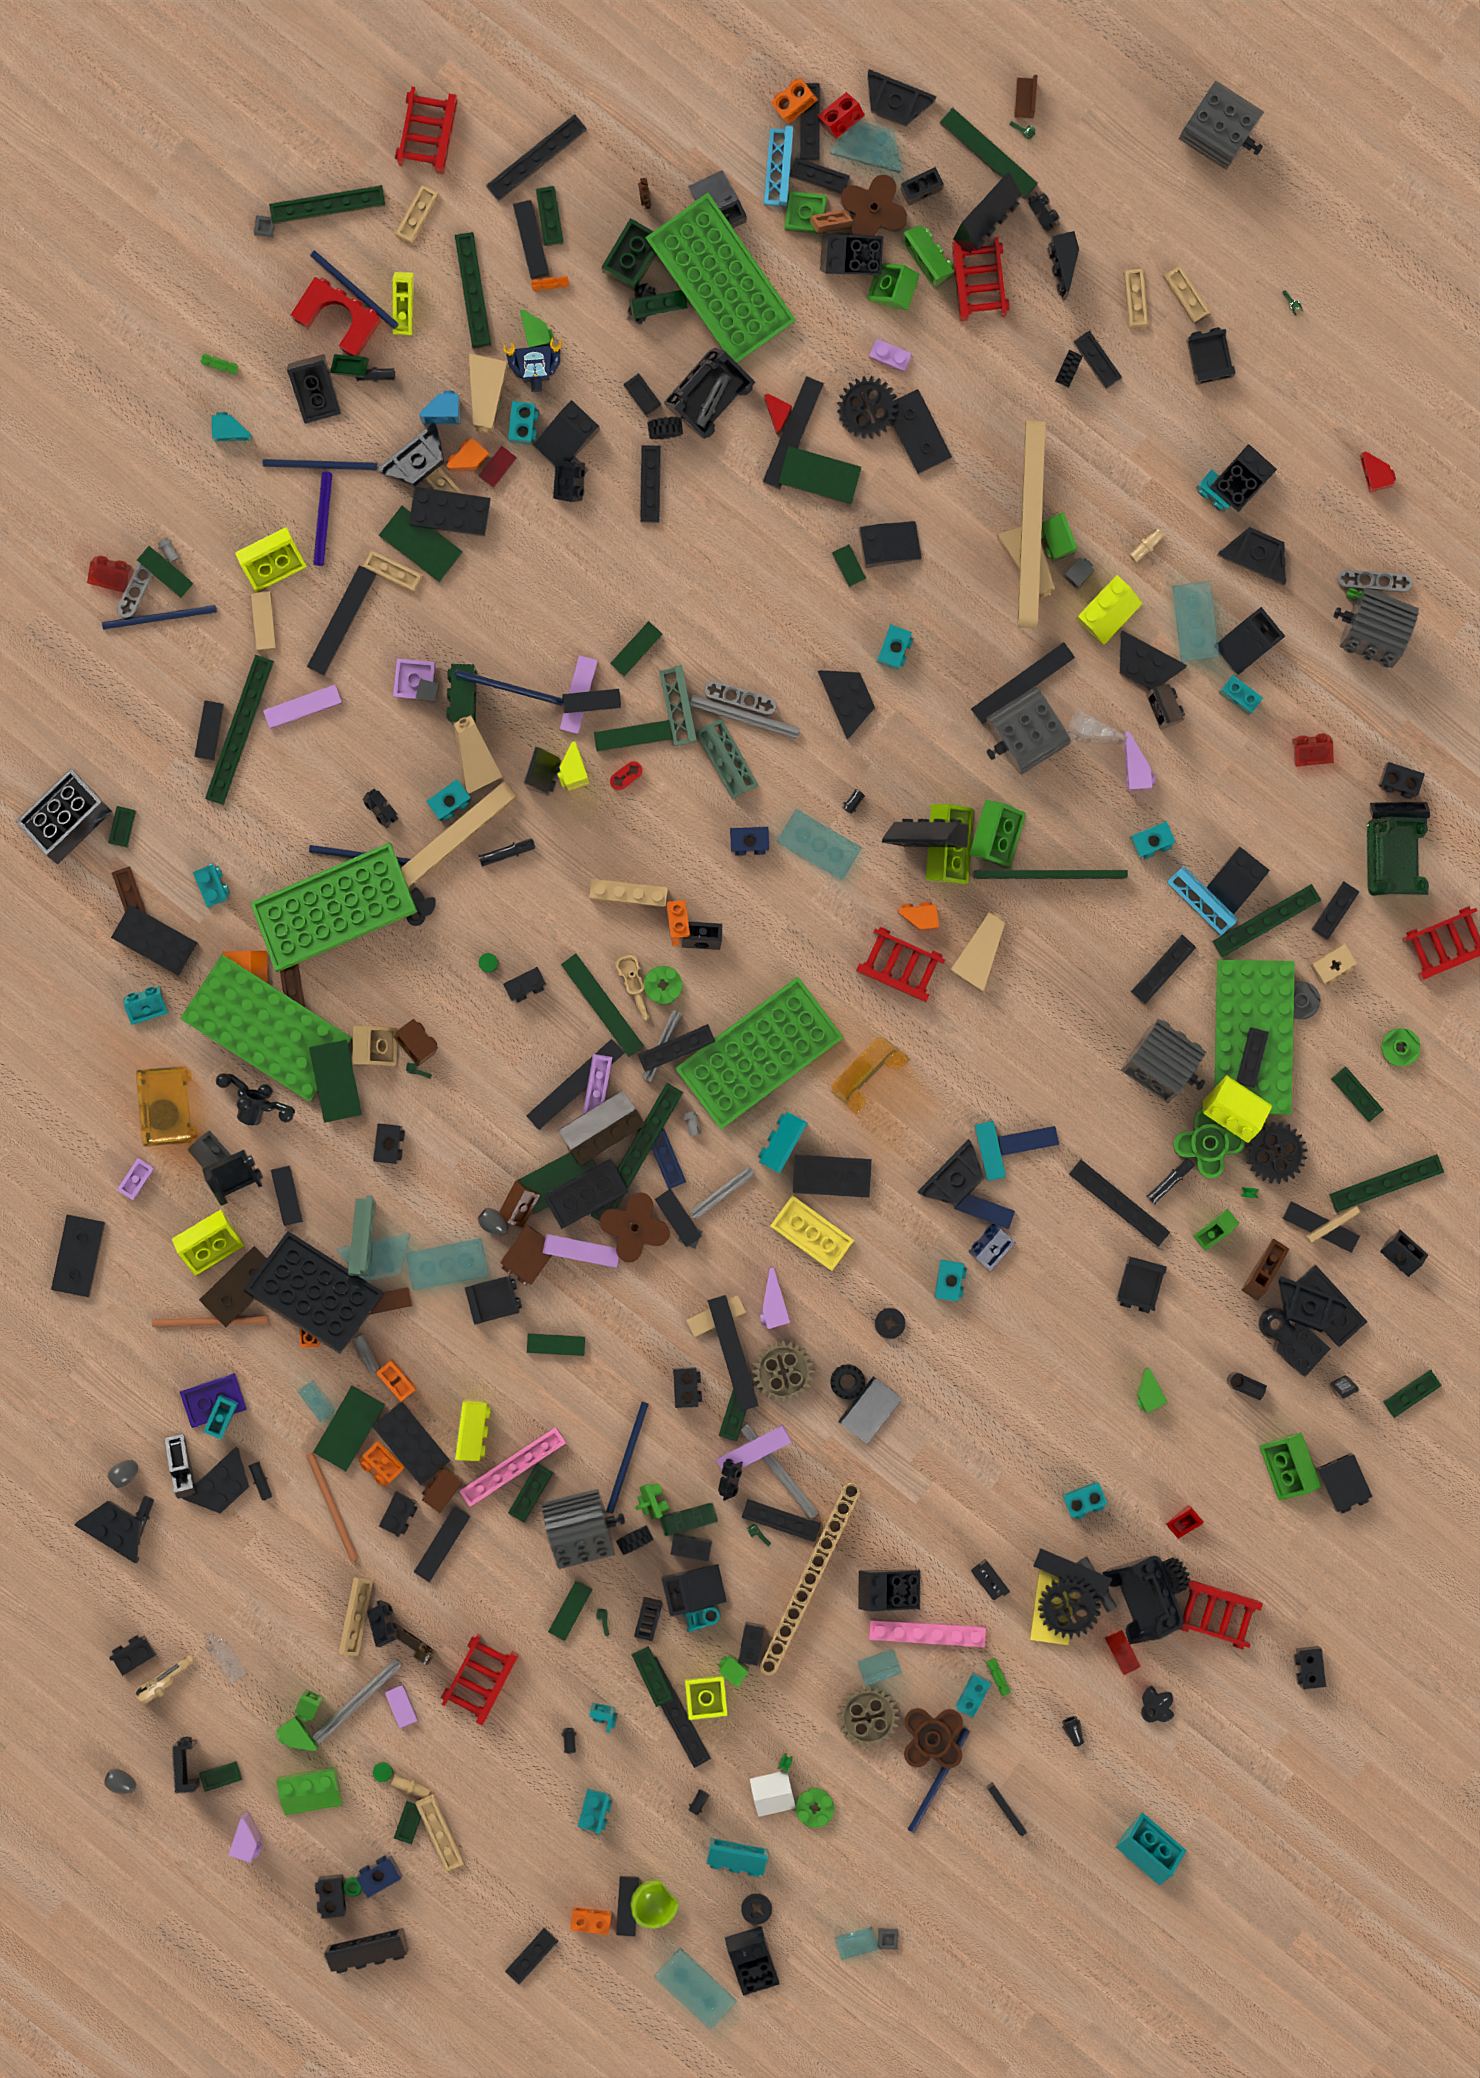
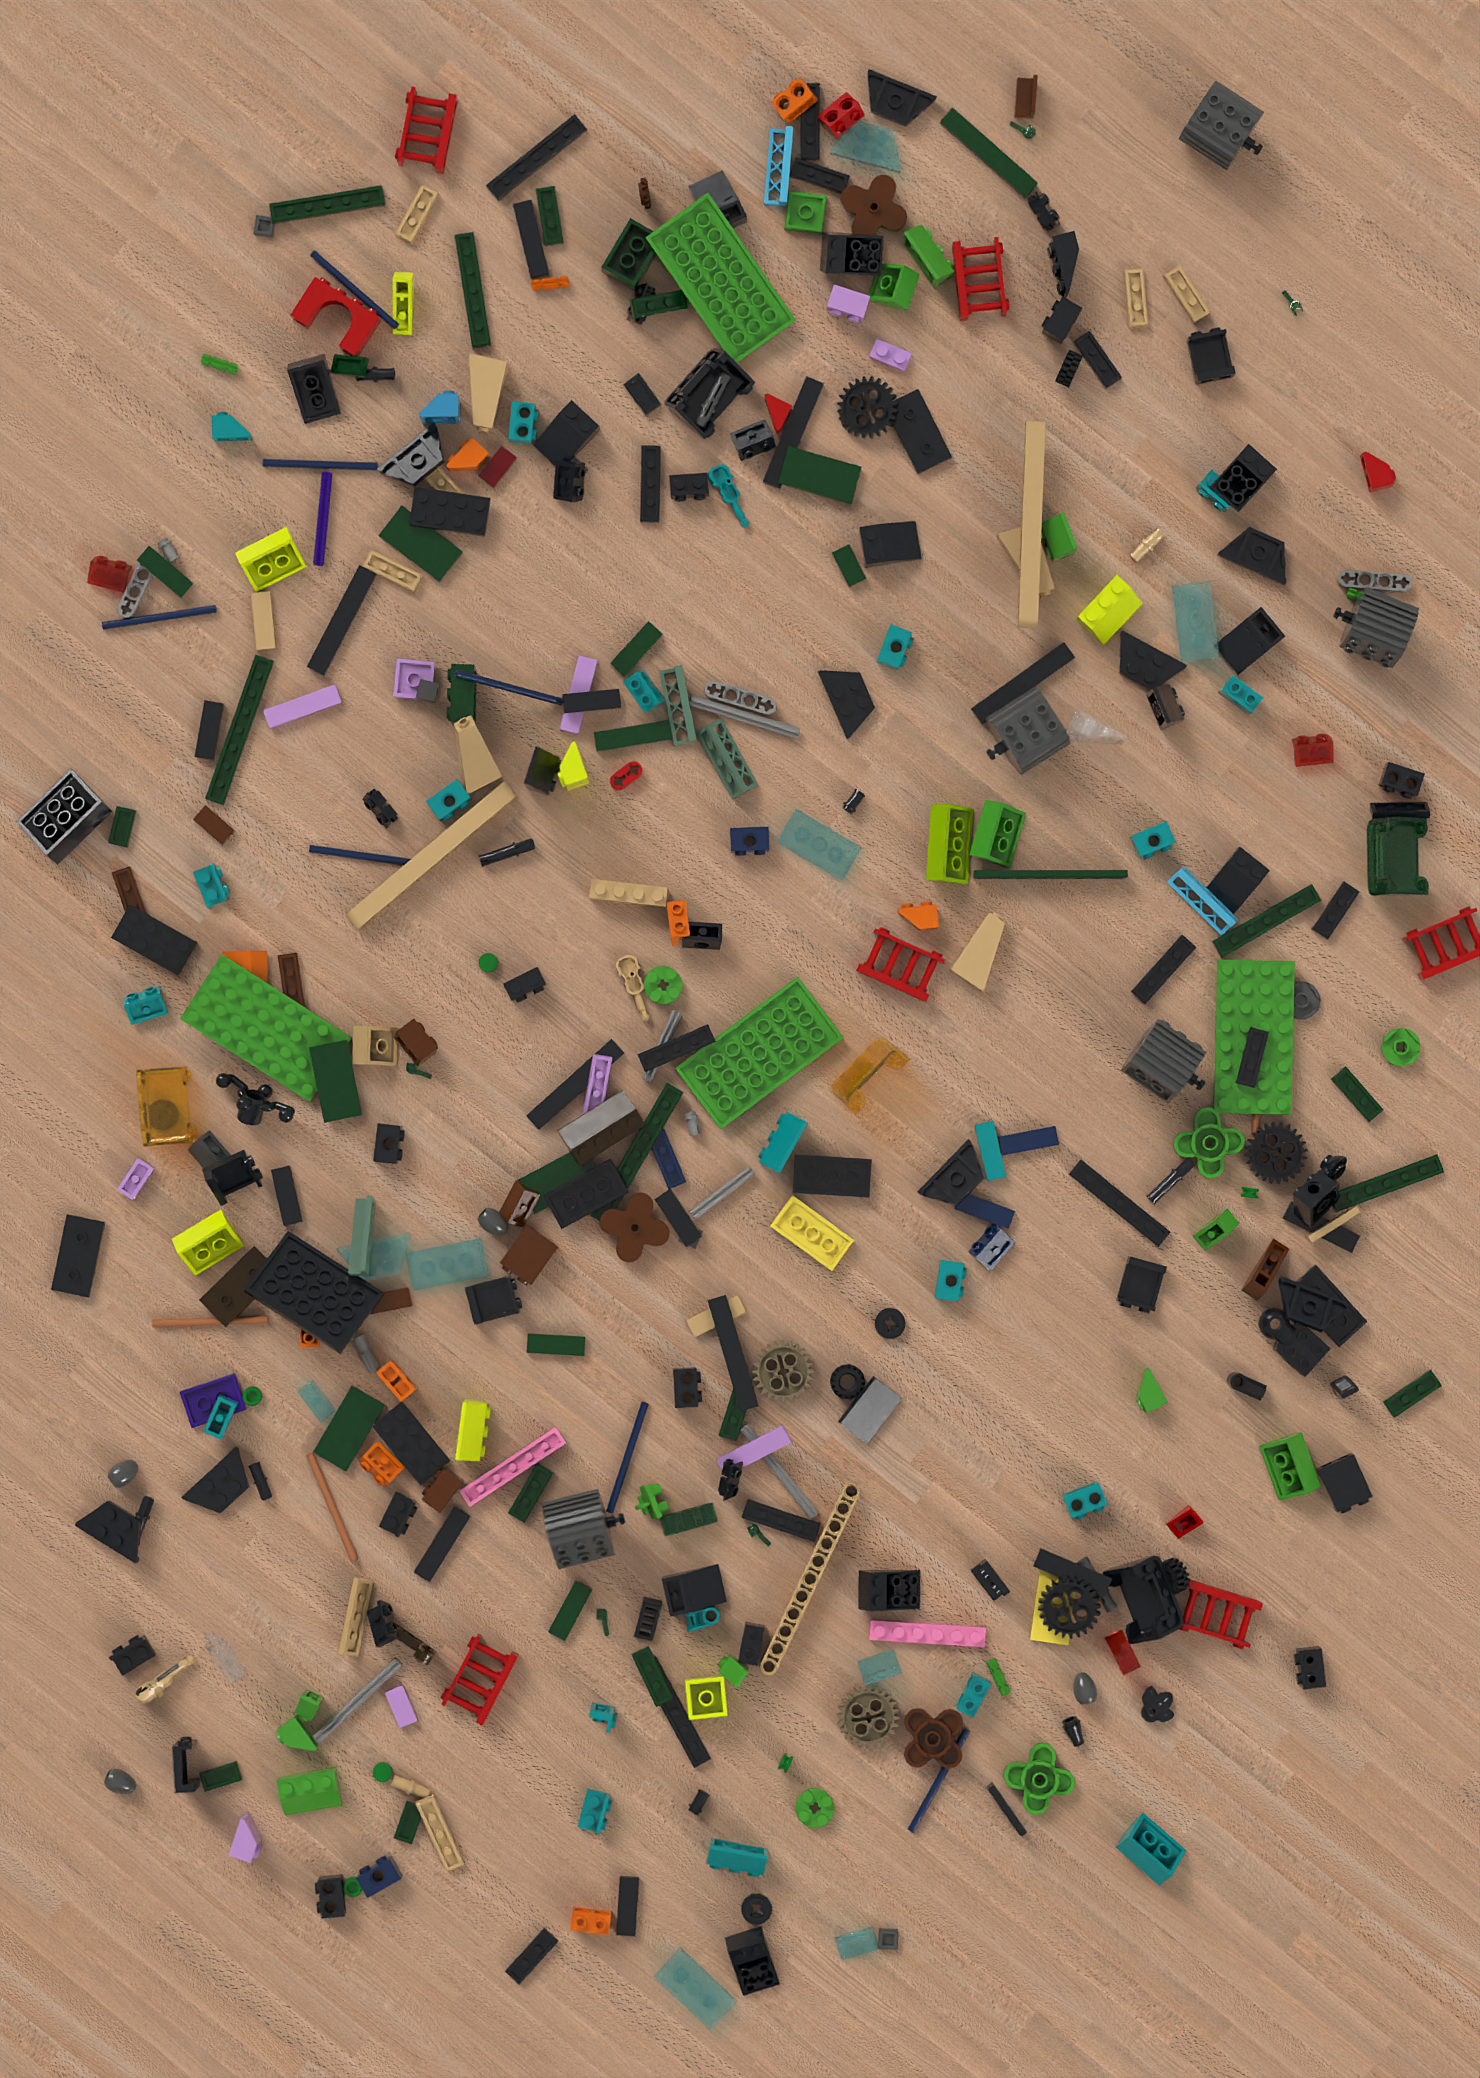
black slope [165,1434,196,1499] -> none
bright green plate [251,842,417,972] -> none
black slope [324,1928,408,1974] -> none
black plate [406,888,436,926] -> none
dark blue torso [503,338,562,392] -> none
bright green slope [520,310,554,348] -> none
lavender tile [542,1234,619,1268] -> none
dark green tile [561,954,644,1057] -> none
black pin [561,1728,577,1753] -> none
black tyre [616,1525,654,1555] -> none
lime cylinder [630,1879,679,1929] -> none
black tyre [647,416,683,440] -> none
black brick [670,1533,712,1561] -> none
white slope [750,1771,796,1817] -> none
lavender slope [760,1267,790,1329] -> none
nougat plate [810,210,853,233] -> none
black slope [882,819,969,848] -> none
black brick [900,167,944,206] -> none
black slope [953,172,1021,254] -> none
dark grey brick [1063,557,1094,589] -> none
lavender slope [1124,732,1155,791] -> none
neon yellow slope [1202,1075,1272,1143] -> none
tan brick [1310,944,1357,985] -> none
black brick [1380,1230,1428,1277] -> none
none -> reddish brown tile [193,805,235,845]
none -> green tile [243,1386,263,1406]
none -> teal brick [623,670,666,713]
none -> black bracket [669,473,709,502]
none -> teal piece [708,465,749,528]
none -> black bracket [730,419,776,461]
none -> lavender brick [826,284,870,323]
none -> bright green plant [1004,1742,1075,1815]
none -> black brick [1041,297,1082,345]
none -> dark grey animal [1073,1672,1097,1705]
none -> black brick [1293,1155,1347,1227]

